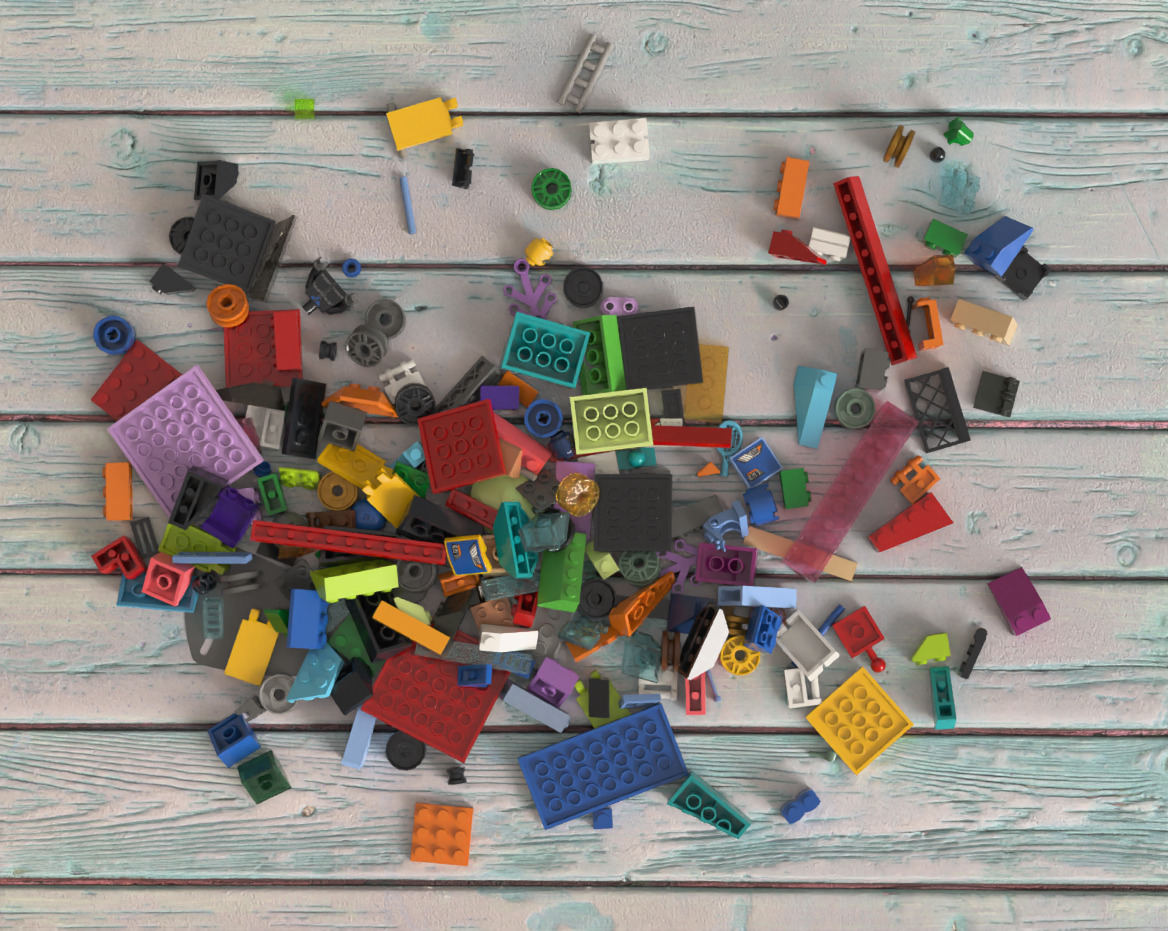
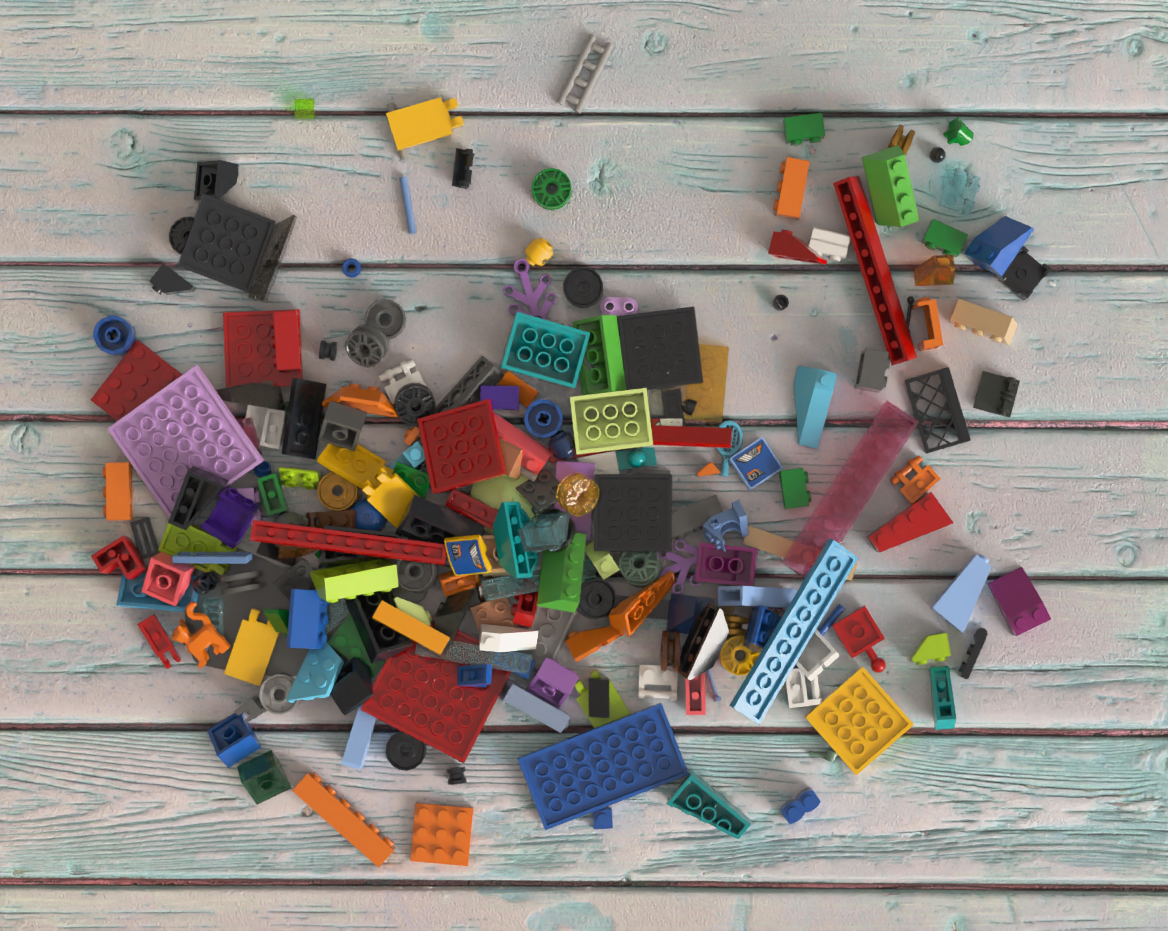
orange wheel [206,284,249,328] -> none
torso [302,257,359,315] -> none
clear light blue plate [557,615,608,650] -> none
white piece [589,118,650,165] -> none
medium blue tile [619,694,661,709] -> none
clear light blue slope [621,630,662,683] -> none
blue brick [743,483,779,526] -> none
sand green wheel [834,388,876,429] -> none
none -> red hinge [137,614,181,669]
none -> orange animal [171,602,230,668]
none -> orange brick [292,771,395,868]
none -> orange plate [404,426,420,446]
none -> black hinge [681,399,697,416]
none -> plate [729,538,858,725]
none -> green brick [783,113,825,146]
none -> bright green slope [861,145,919,227]
none -> light blue slope [930,554,991,632]

